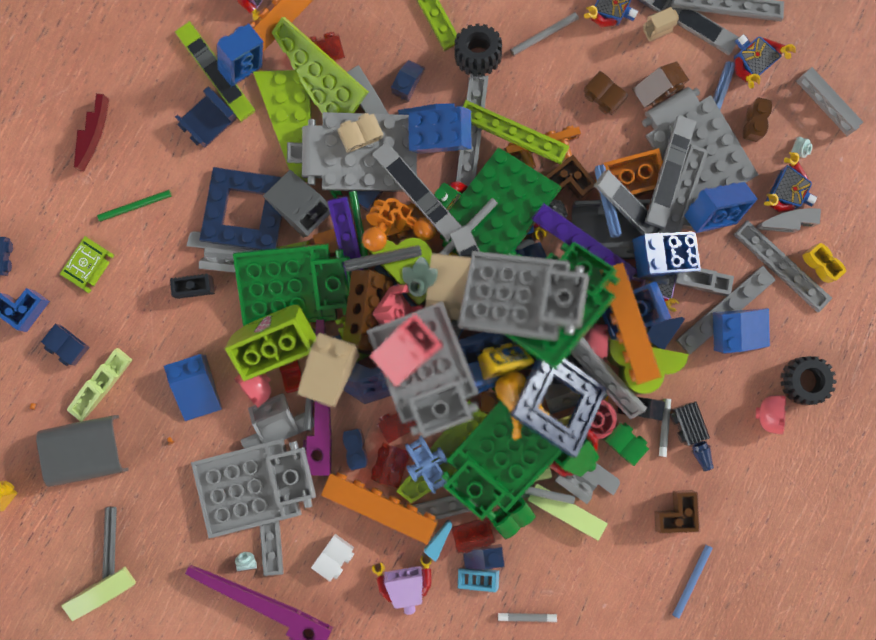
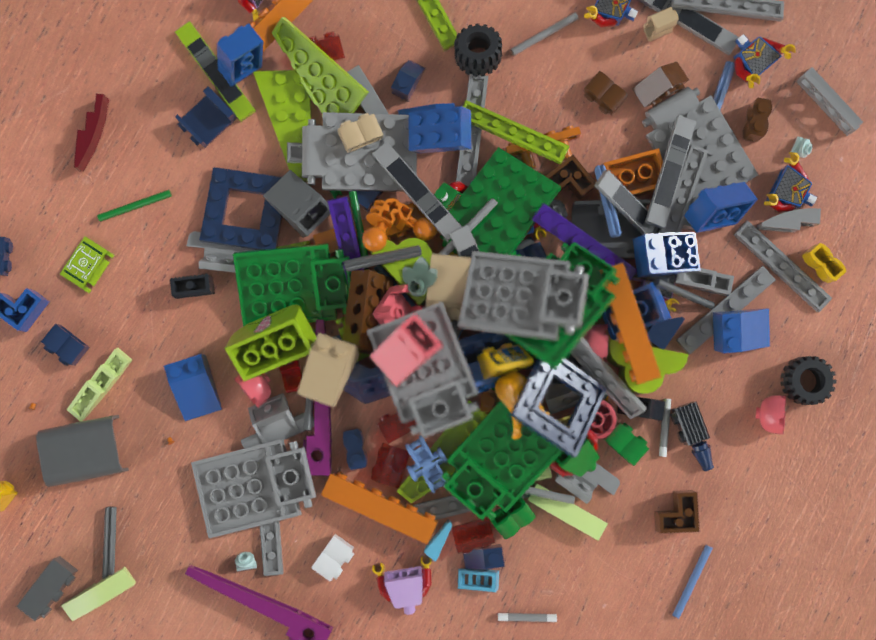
none -> dark grey brick [16,556,78,621]
none -> dark grey bar [654,278,715,309]

